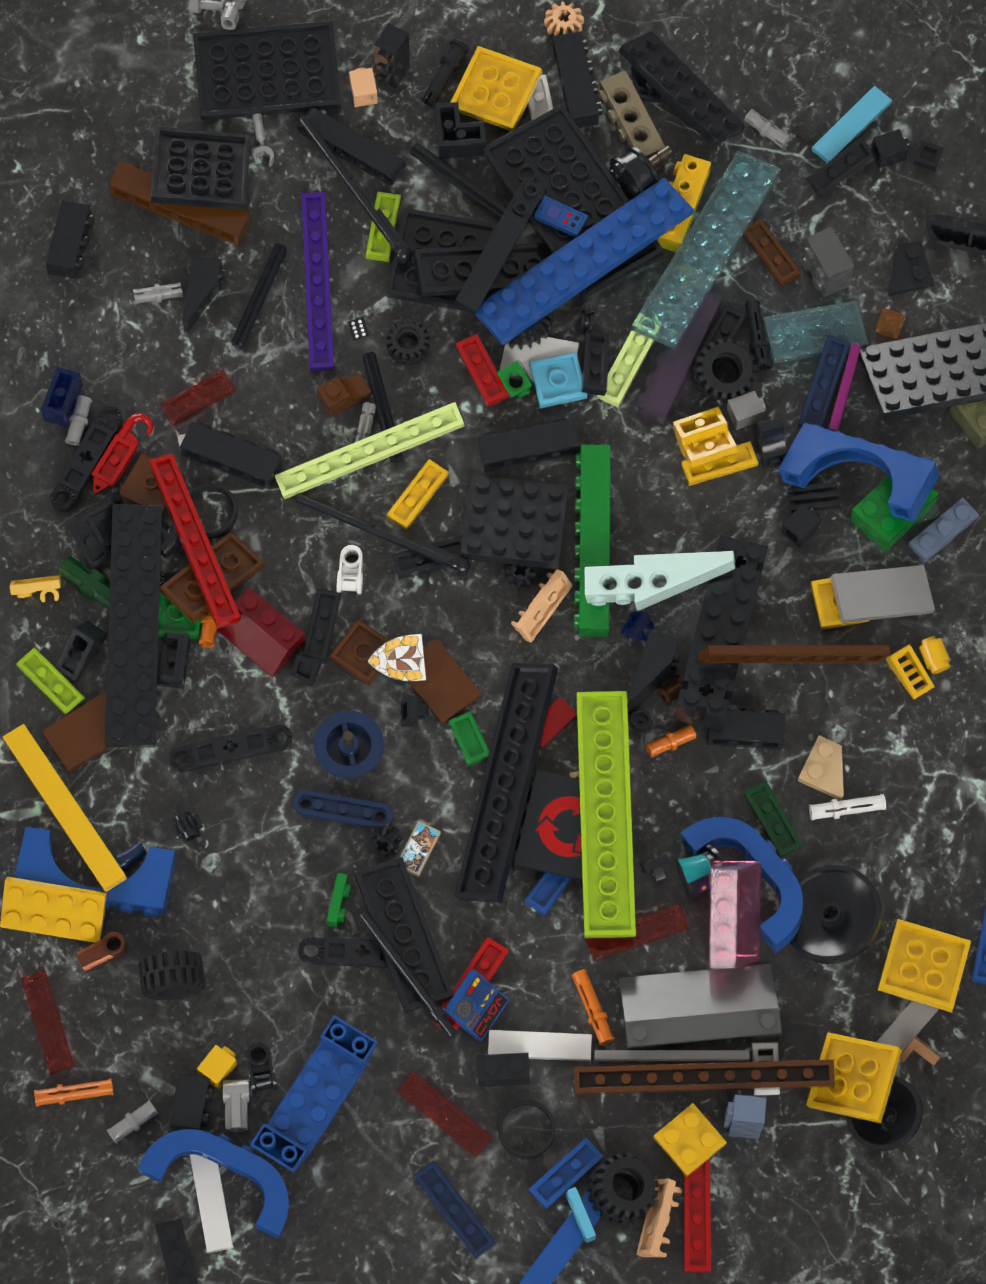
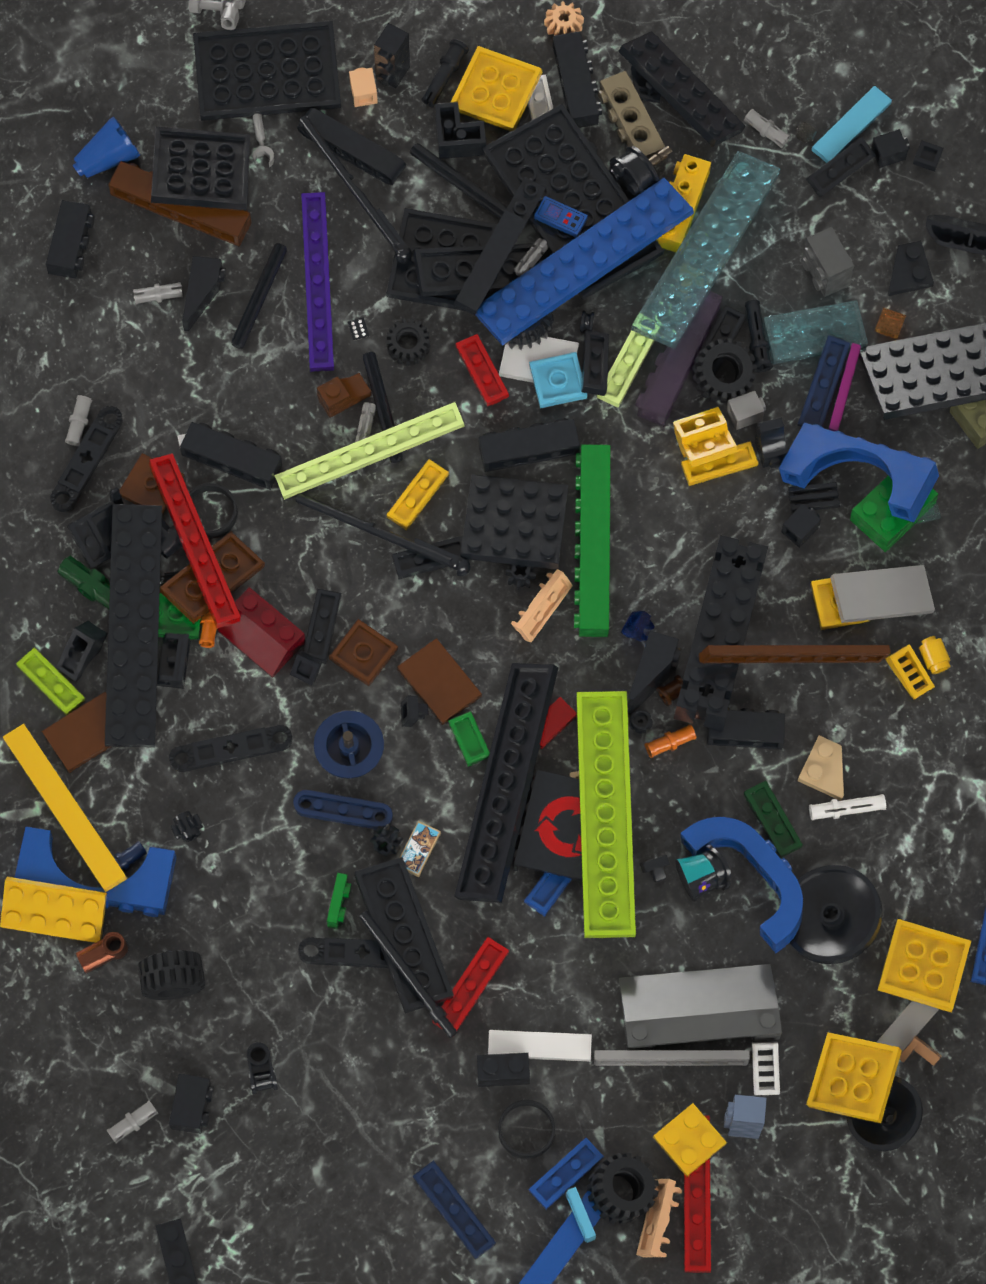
yellow plate [10,575,61,602] -> none
clear red tile [21,970,75,1075] -> none
orange pin [34,1079,114,1107] -> none
clear blue brick [41,367,83,427] -> none
red plate [91,413,153,495] -> none
blue arch [137,1129,289,1239] -> none
clear red tile [160,369,235,426] -> none
white tile [190,1155,233,1253] -> none
yellow brick [197,1045,238,1089] -> none
light grey piece [223,1080,250,1132] -> none
blue slope [250,1015,378,1173] -> none
white piece [337,545,363,594] -> none
lime tile [365,192,401,262] -> none
shield [367,633,426,682] -> none
clear red tile [397,1071,492,1158] -> none
tile [445,970,509,1042] -> none
green brick [497,359,534,399] -> none
orange pin [571,969,615,1046] -> none
reddish brown brick [574,1059,835,1095] -> none
light aqua brick [585,551,735,611] -> none
clear red tile [585,904,689,962] -> none
clear pink slope [708,861,761,968] -> none
reddish brown tile [741,218,801,287] -> none
sand blue plate [908,498,979,563] -> none
none -> blue cone [73,116,141,178]
none -> light grey axle [514,238,548,277]

